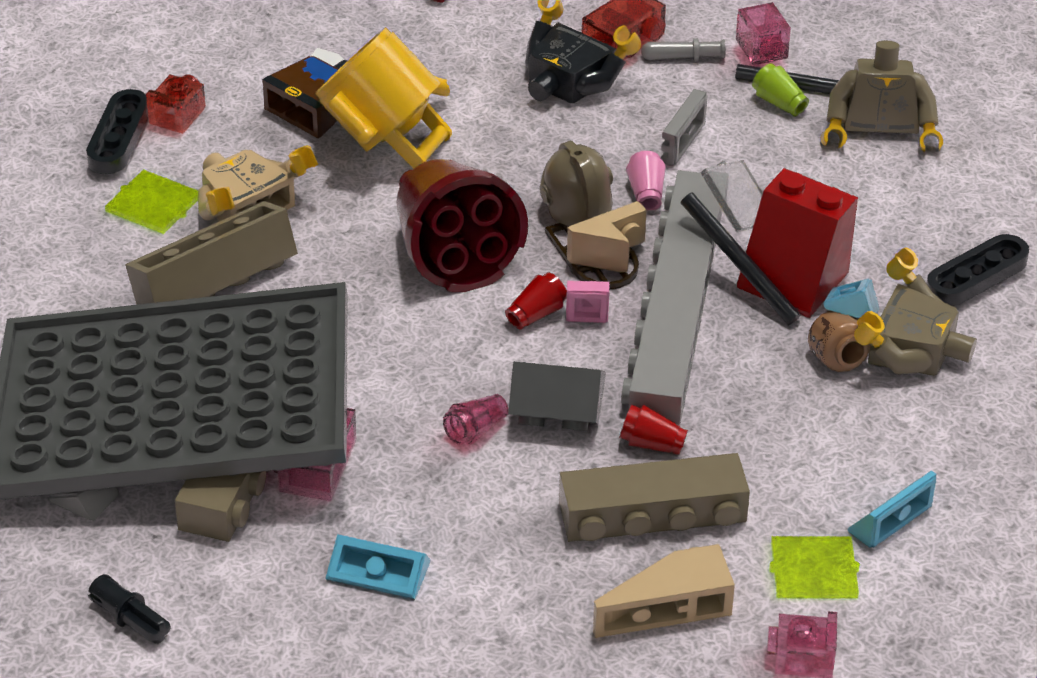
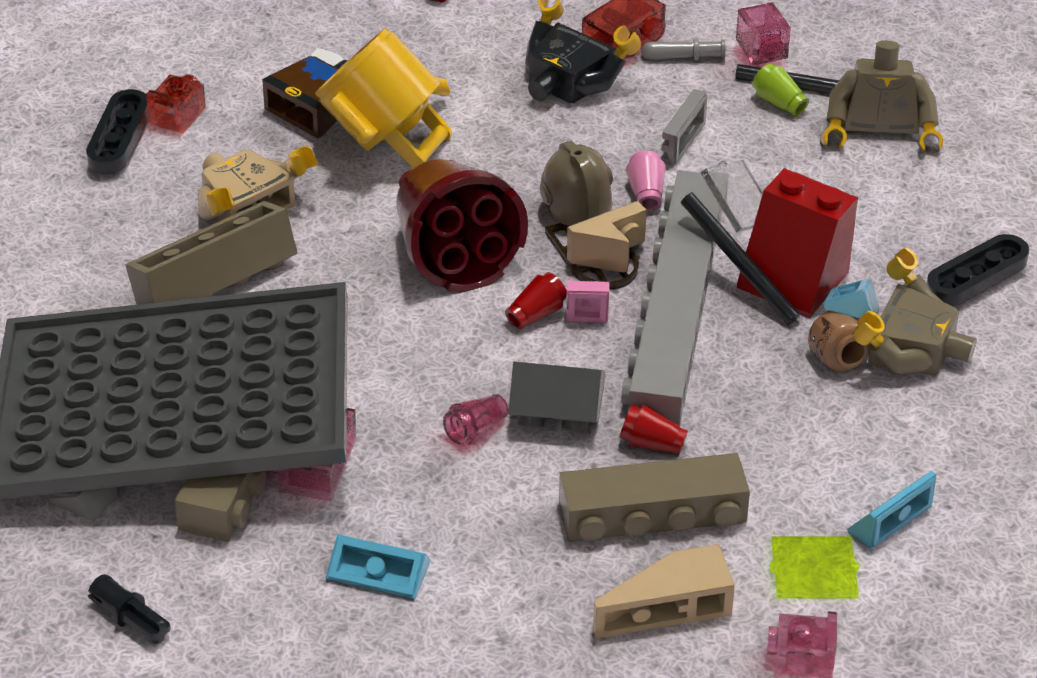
clear neon green piece [105,169,199,234] -> none

